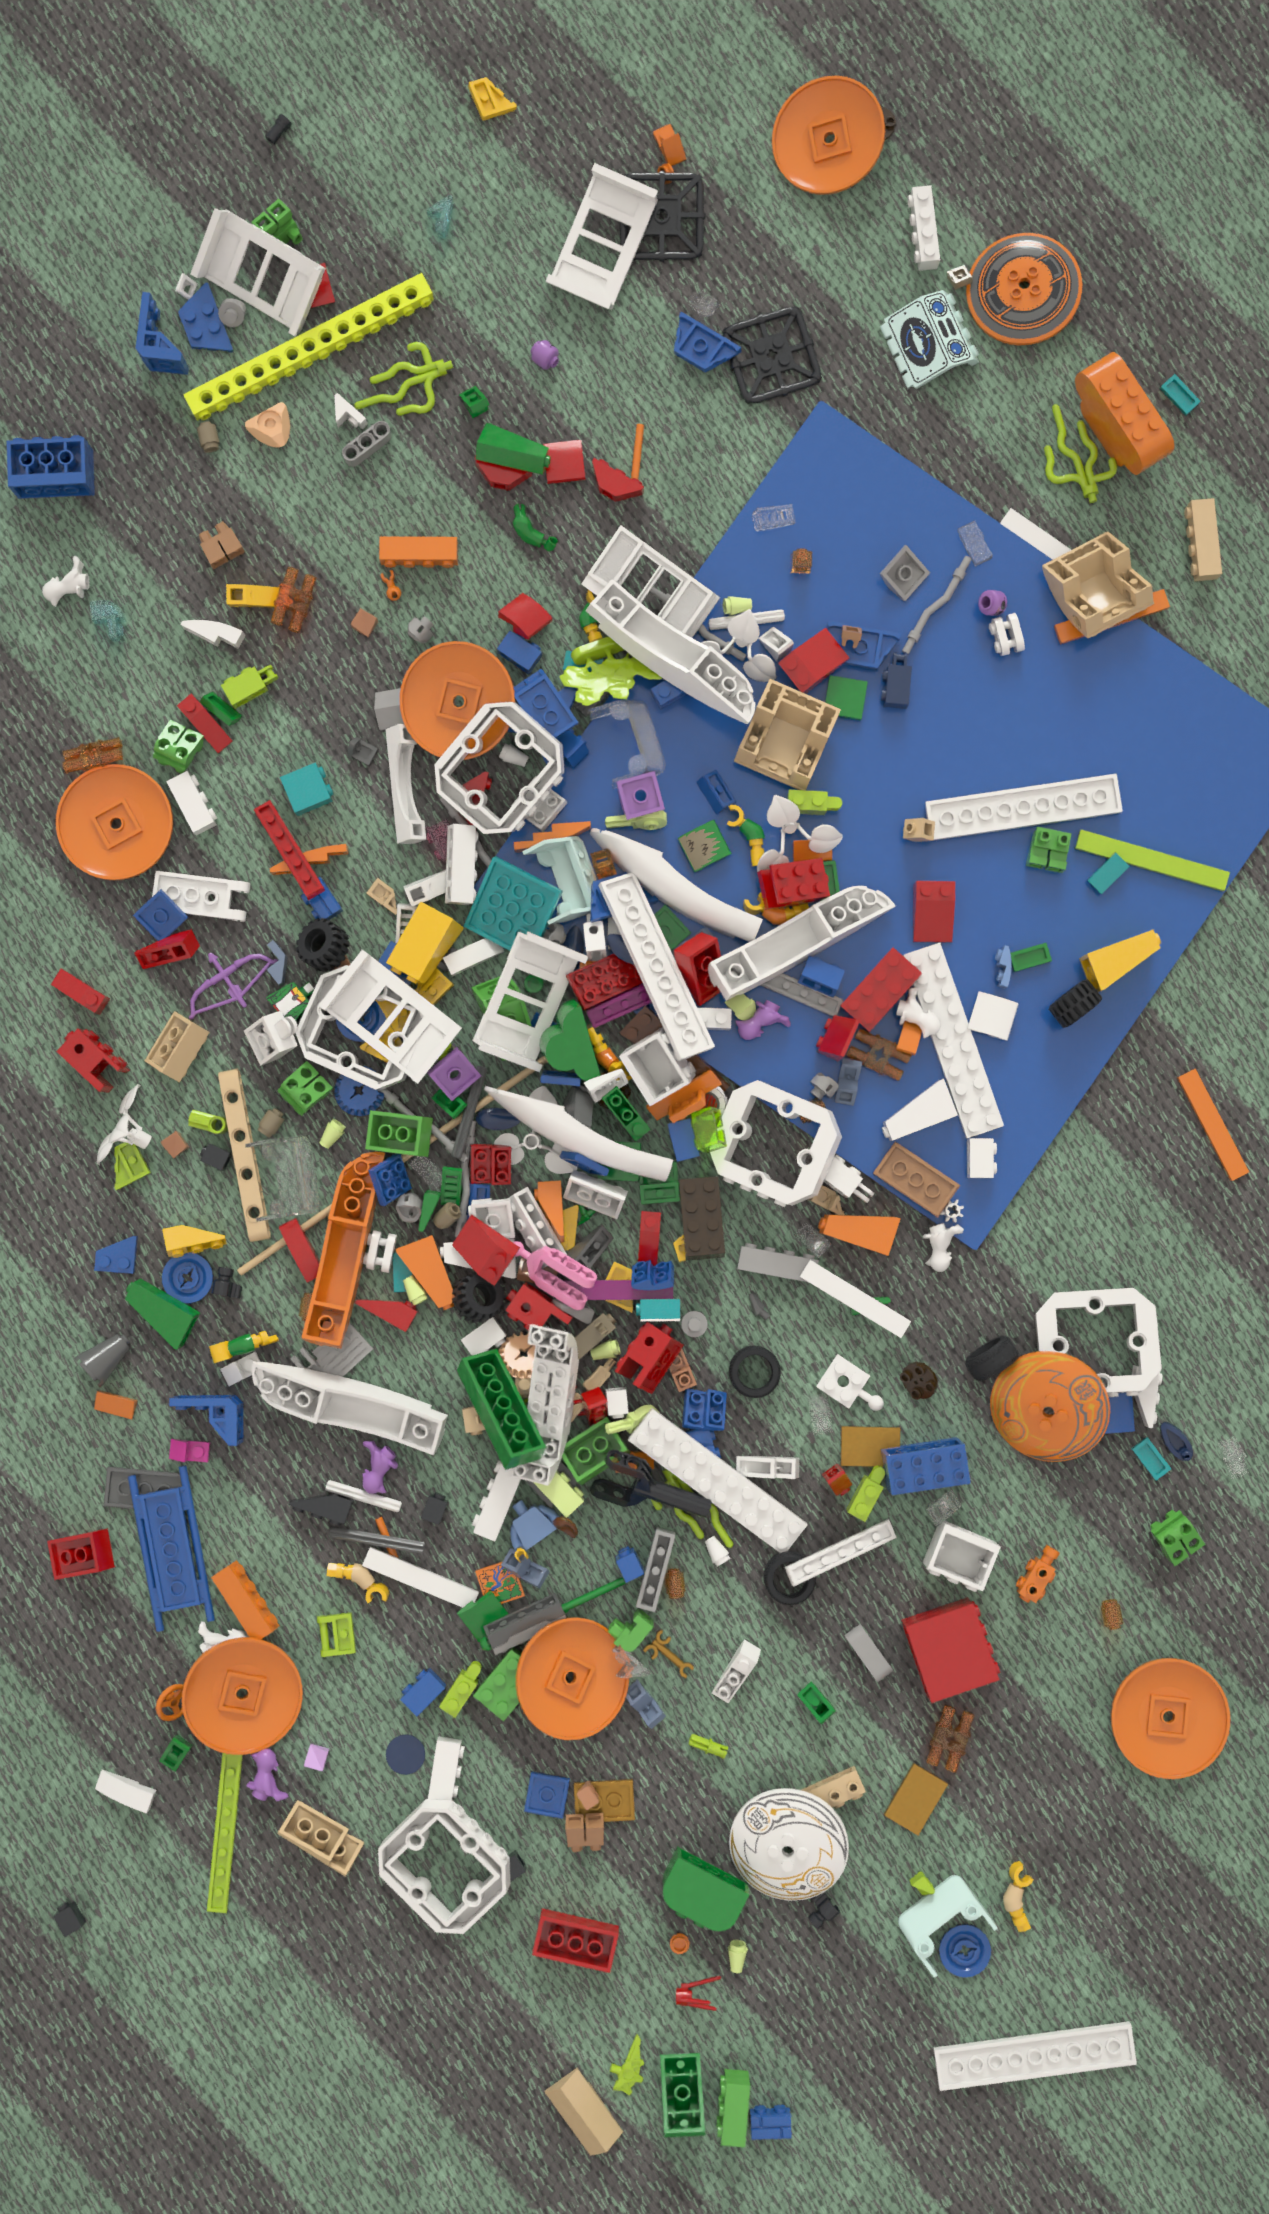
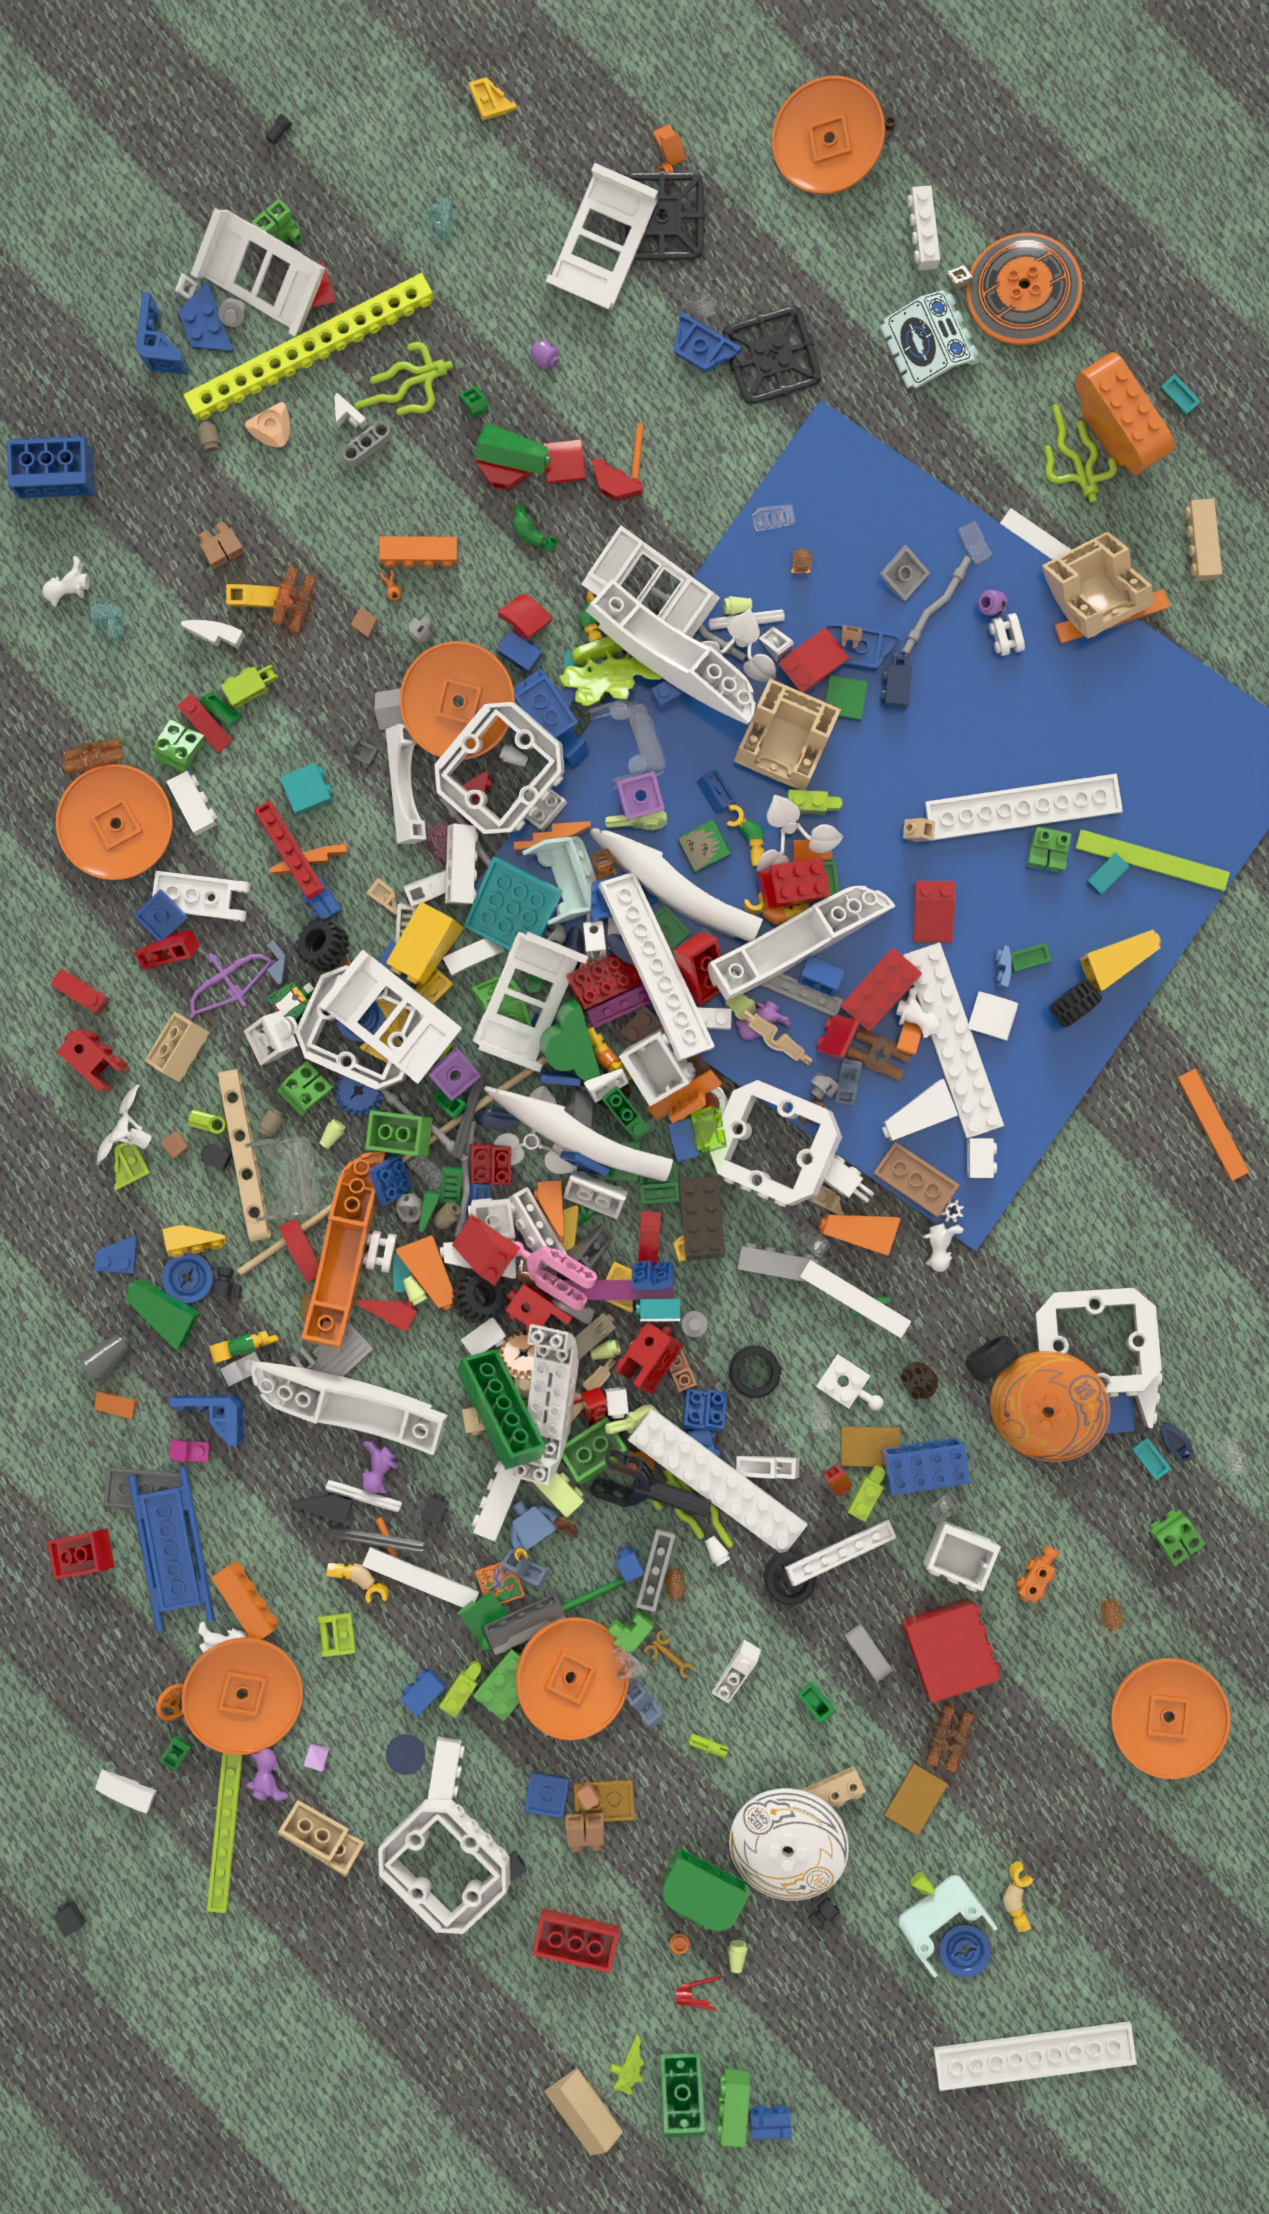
none -> tan piece [740,1009,812,1066]

